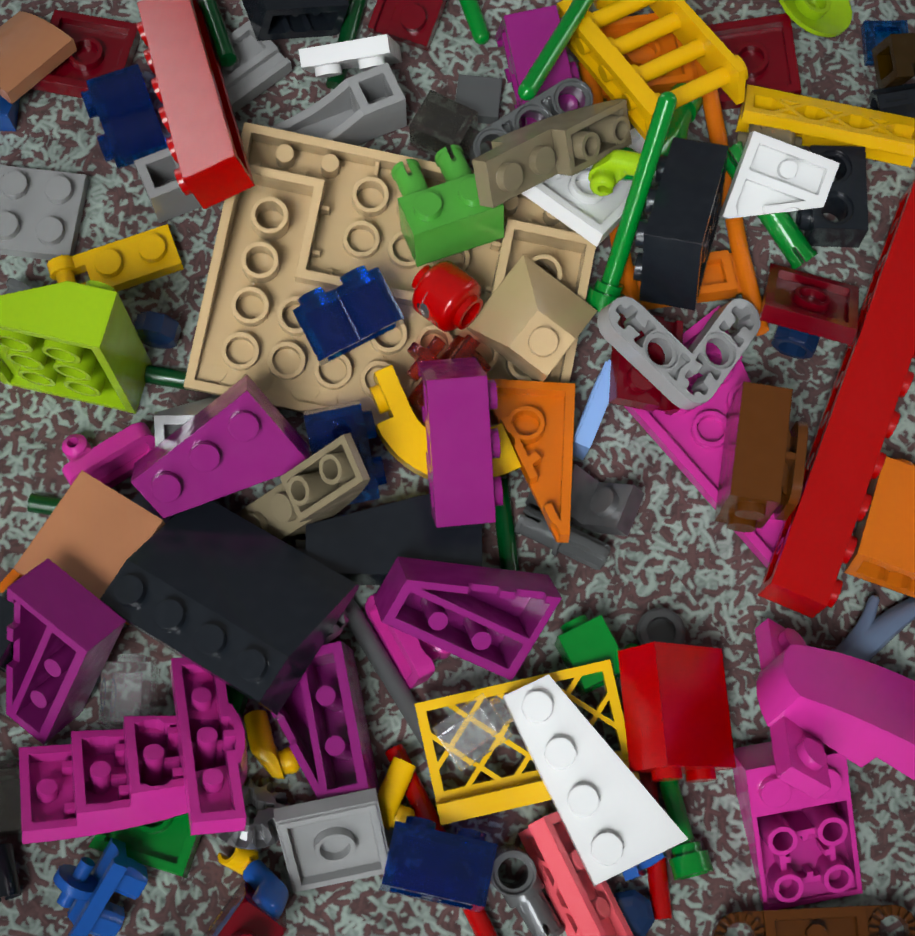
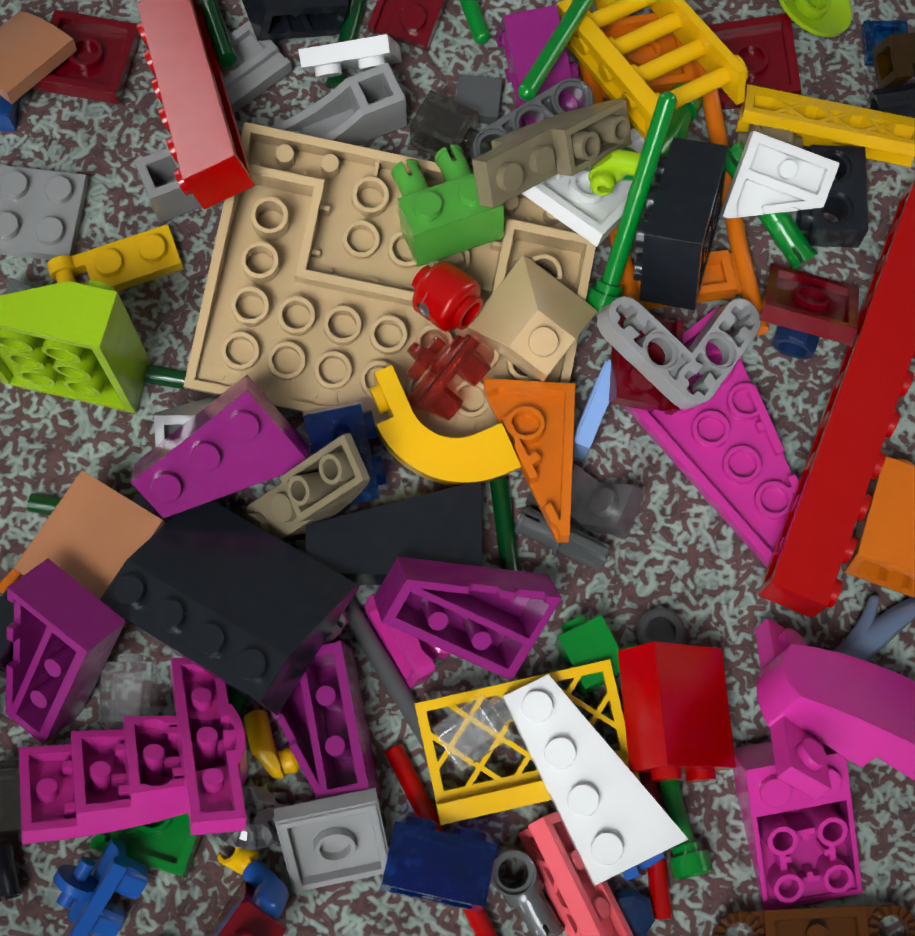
dark pink piece [62,422,155,488] -> none
clear blue brick [81,64,168,169] -> none
dark blue tile [134,311,182,350] -> none
clear blue brick [293,265,405,366] -> none
yellow arm [378,757,416,833] -> none
magenta wedge [417,357,503,528] -> none
reddish brown brick [715,381,809,532] -> none

